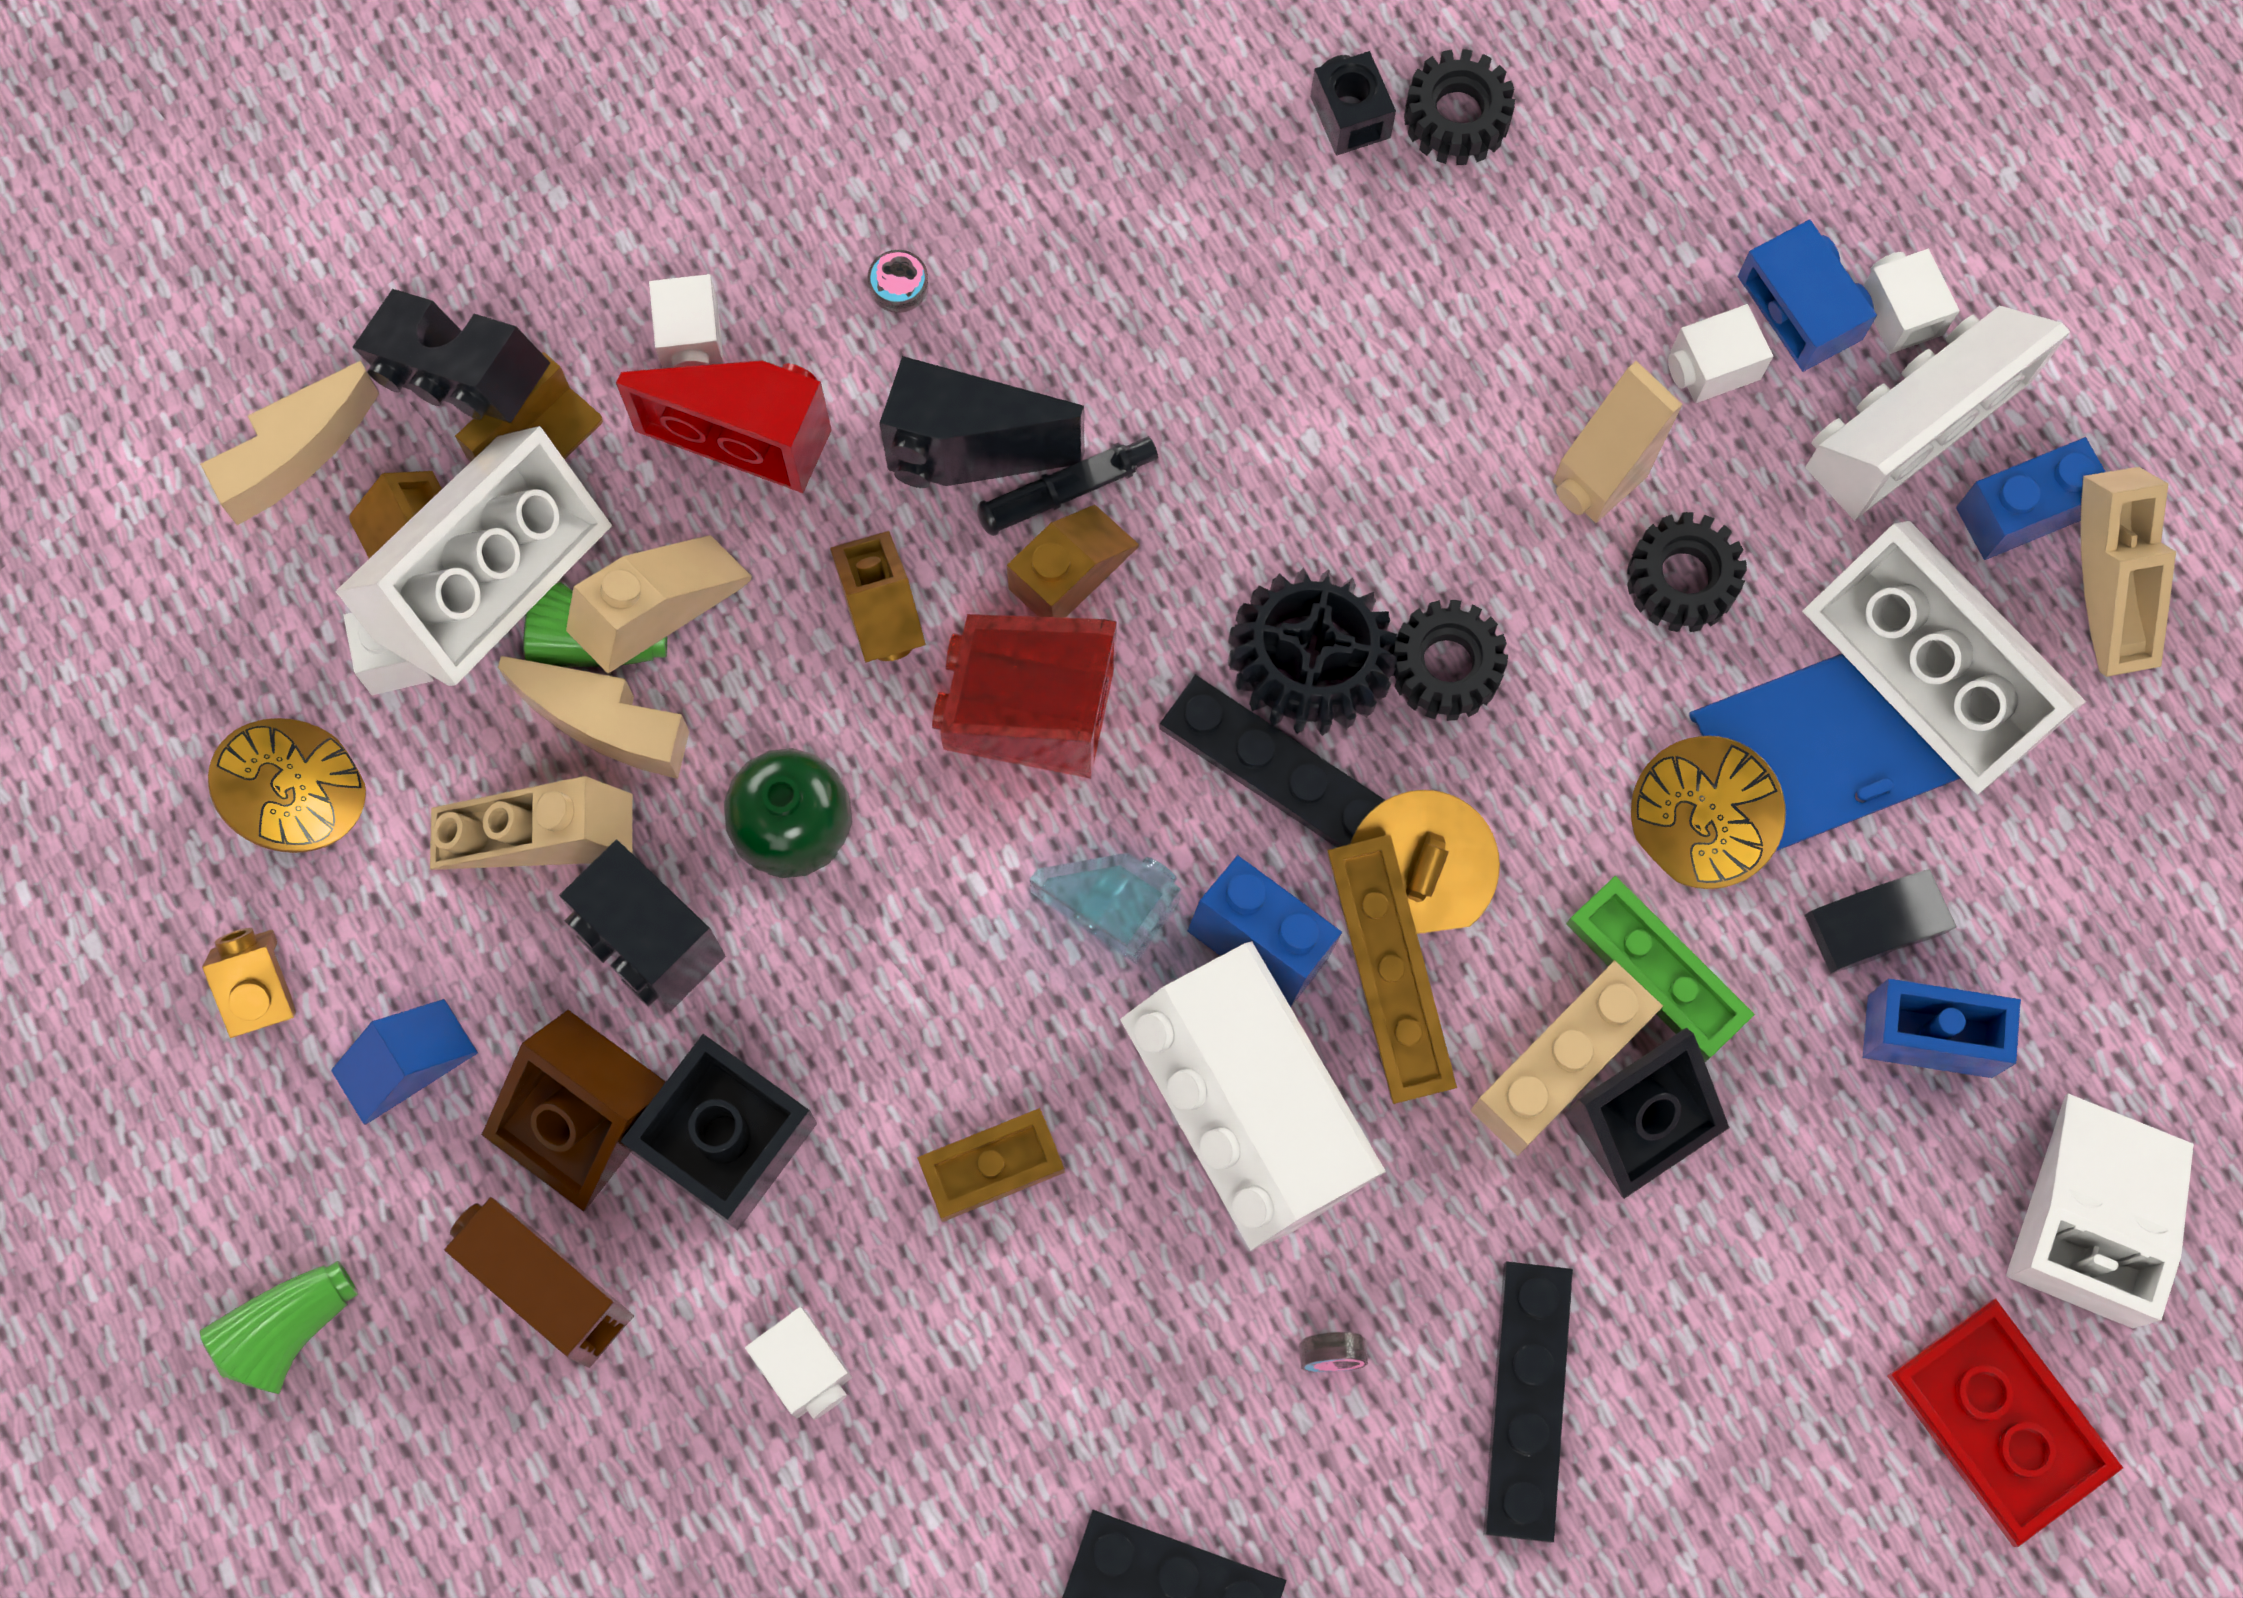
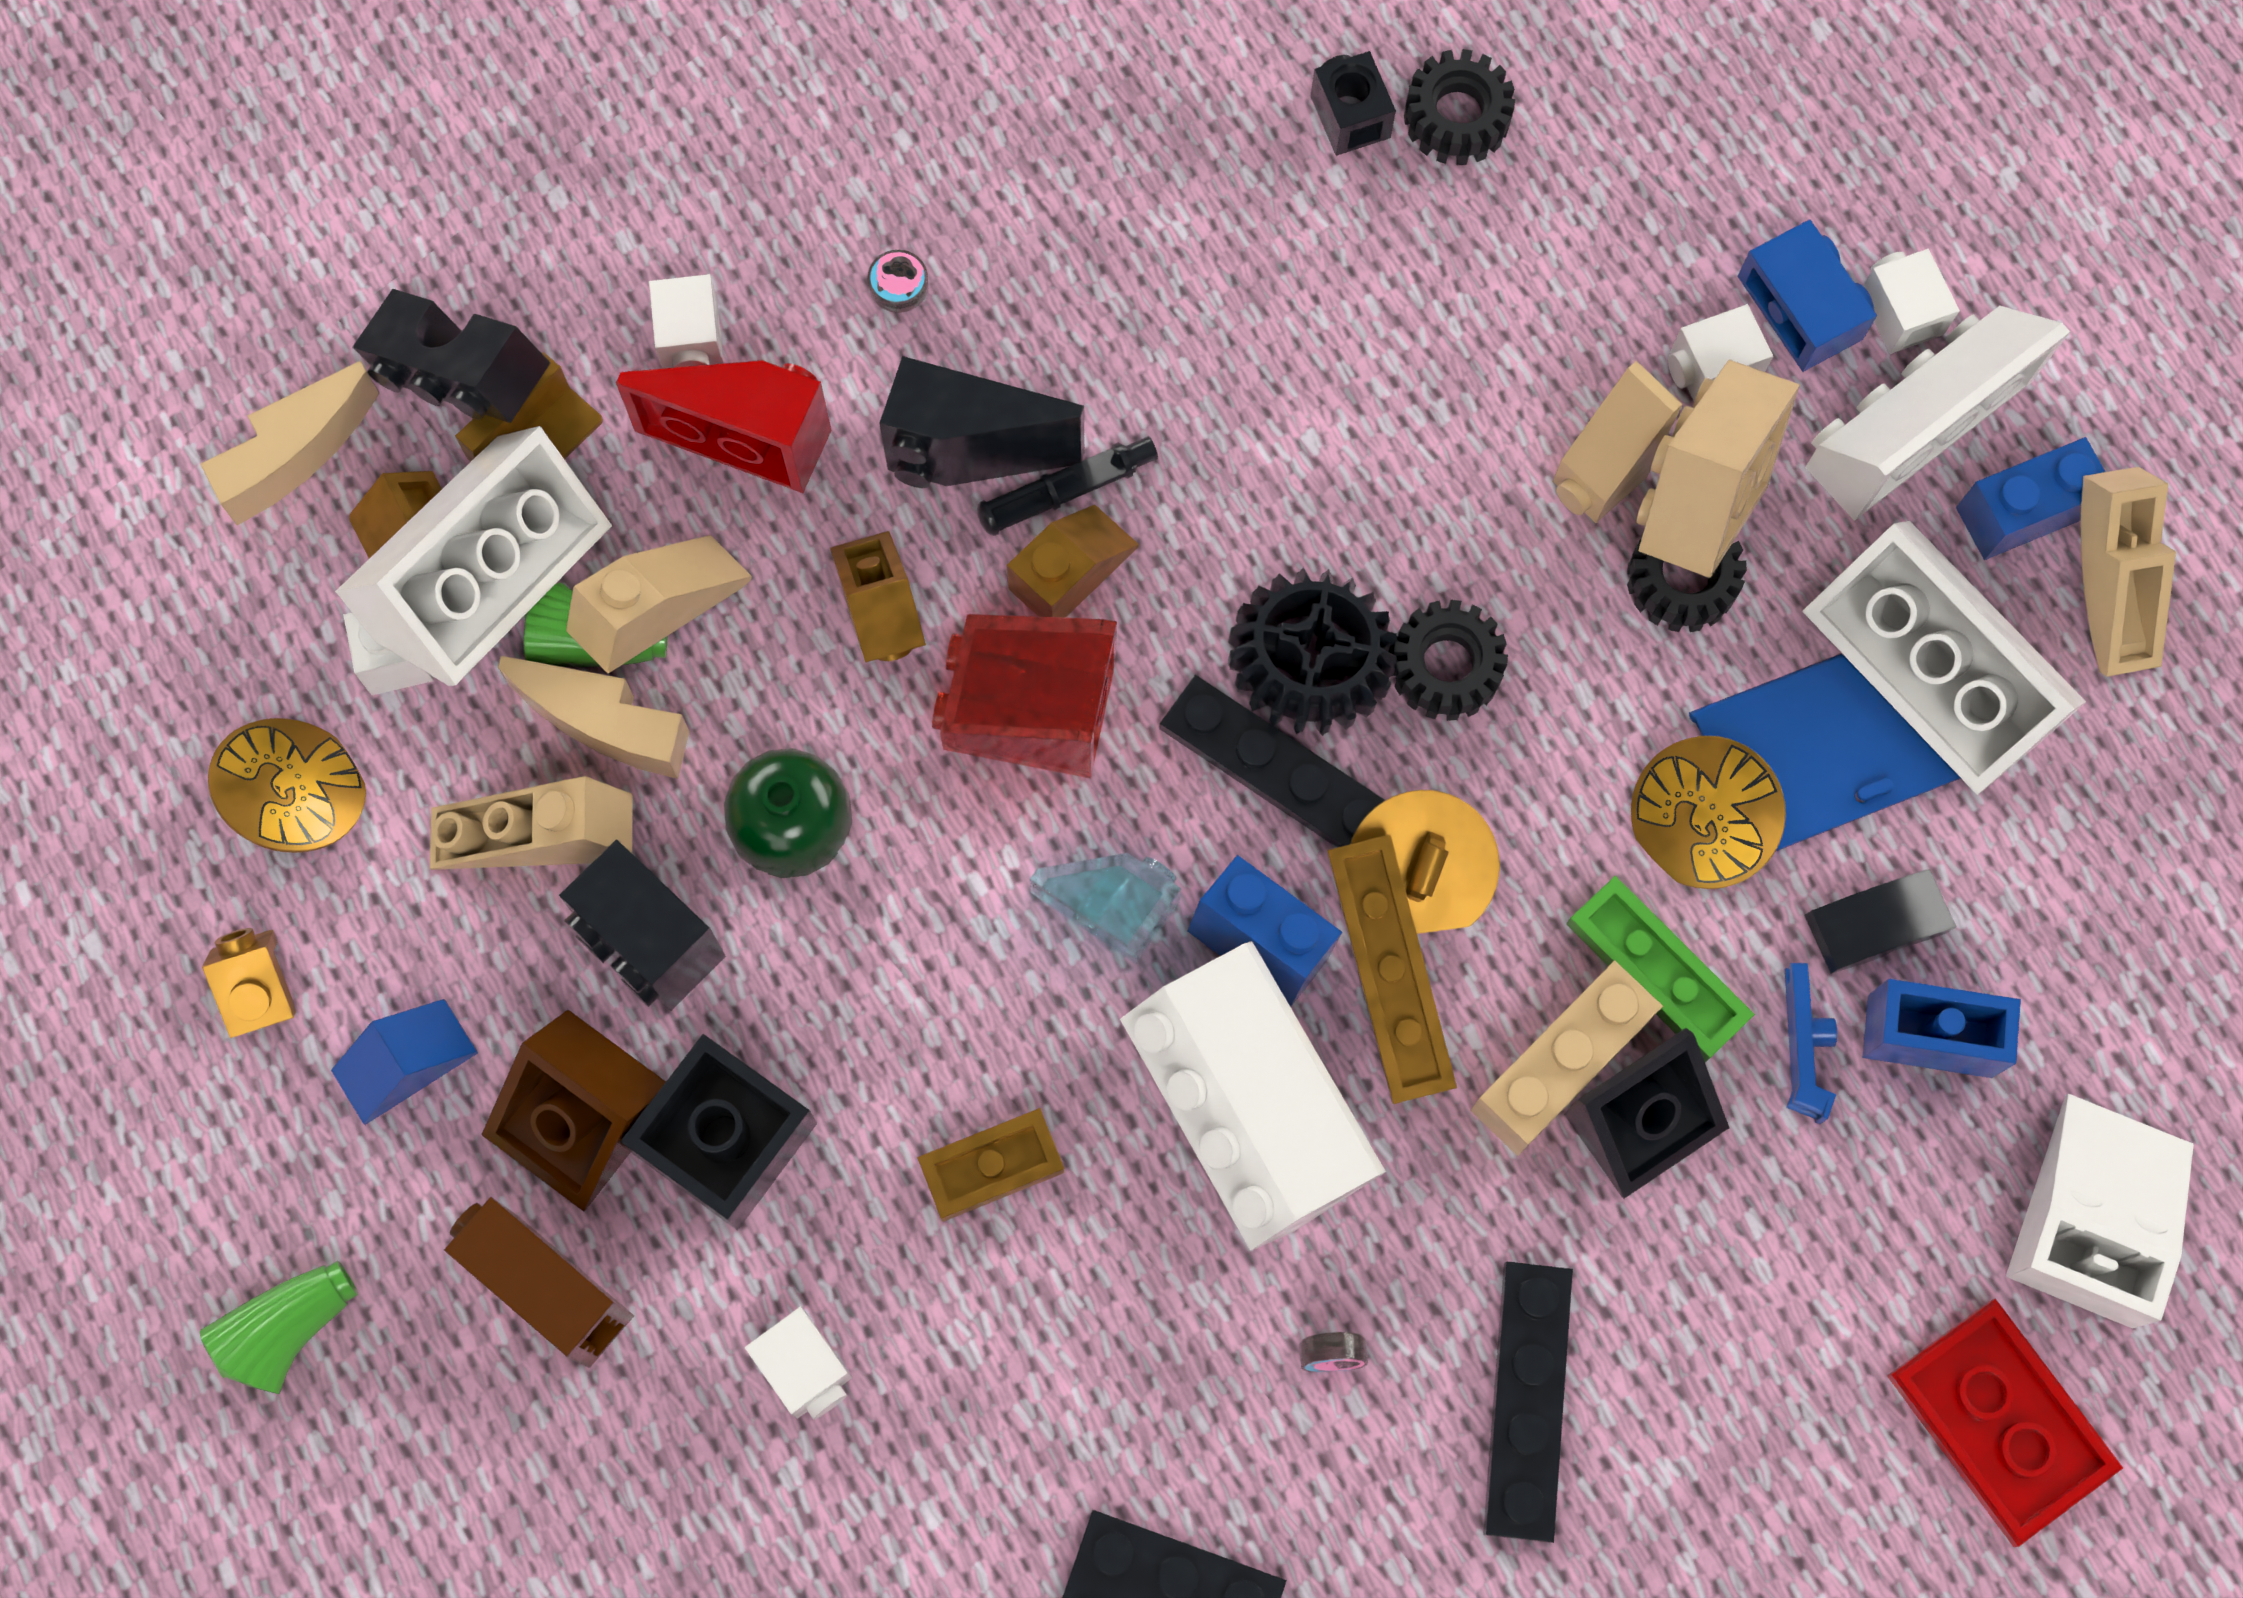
none -> tan brick [1636,360,1800,578]
none -> blue piece [1784,963,1837,1124]

